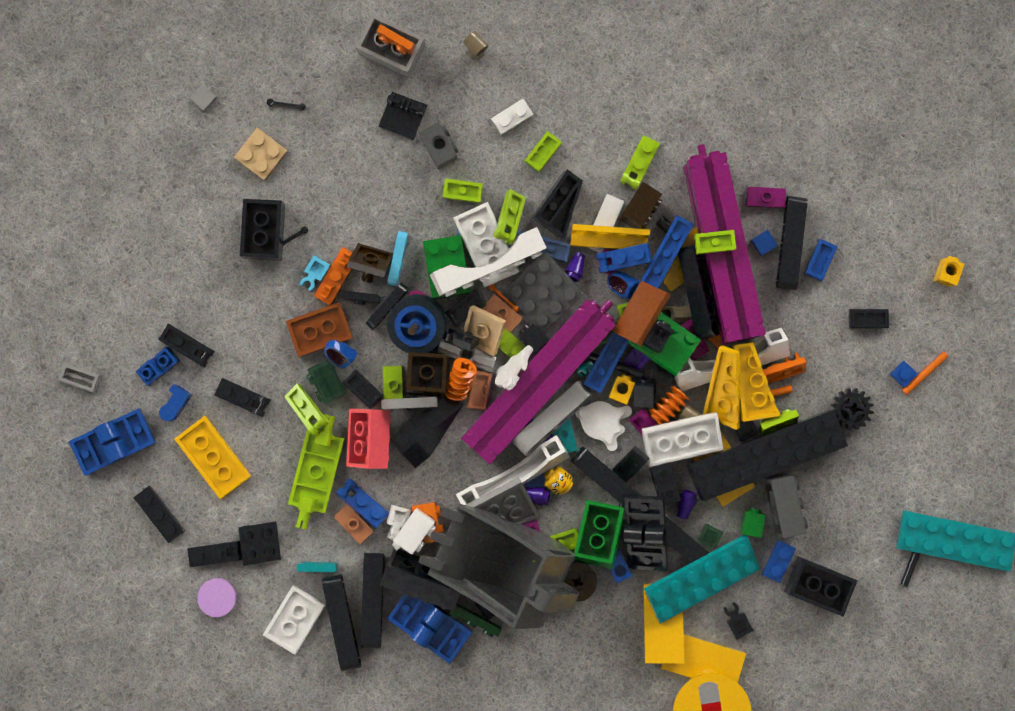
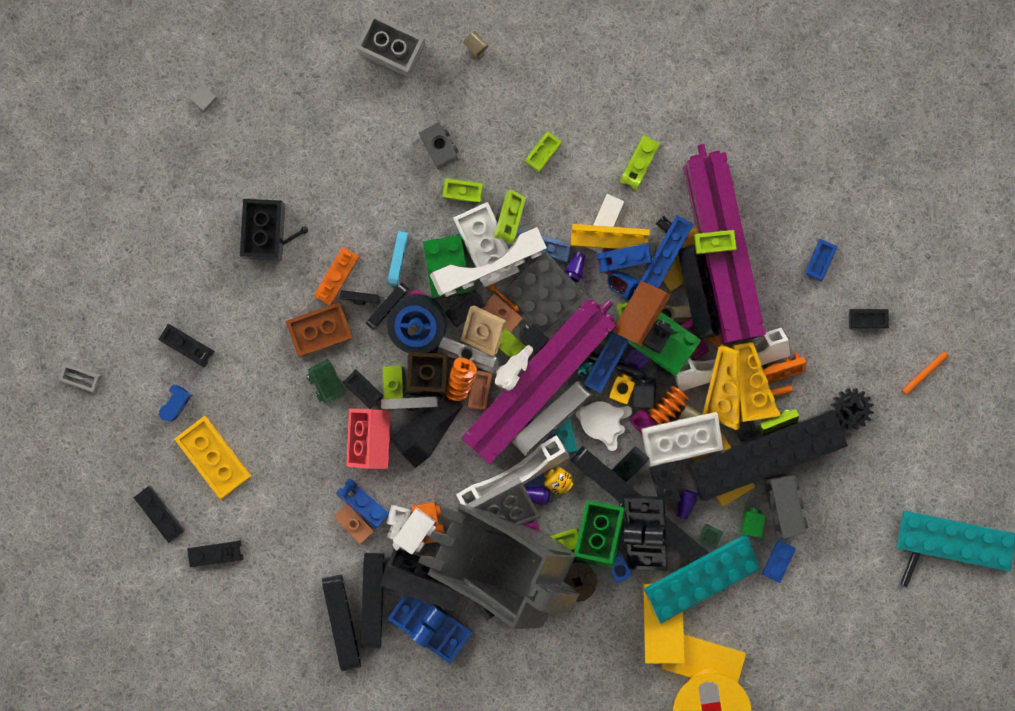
blue plate [69,408,156,476] -> none
blue slope [135,346,180,386] -> none
lavender tile [198,578,237,617] -> none
black plate [214,378,271,417] -> none
tan plate [234,128,288,181] -> none
black hinge [238,521,281,566] -> none
white tile [263,585,326,655] -> none
black hinge [267,98,306,111] -> none
lime plate [284,384,329,436] -> none
lime plate [288,414,345,530] -> none
teal tile [297,562,338,572] -> none
medium azure plate [300,255,331,291] -> none
blue rock [324,340,357,369] -> none
dark brown tile [347,243,393,283] -> none
orange plate [377,24,415,55] -> none
black hinge [378,92,427,140] -> none
black plate [443,328,480,351] -> none
dark green plate [450,604,502,637] -> none
white plate [491,99,533,136] -> none
black wedge [531,169,583,240] -> none
dark brown brick [619,182,663,229] -> none
black plate [723,602,754,640] -> none
magenta plate [746,187,786,208] -> none
blue tile [751,230,778,256] -> none
black beam [776,196,808,290] -> none
black brick [784,556,858,617] -> none
blue plate [889,361,918,388] -> none
yellow brick [933,256,964,287] -> none

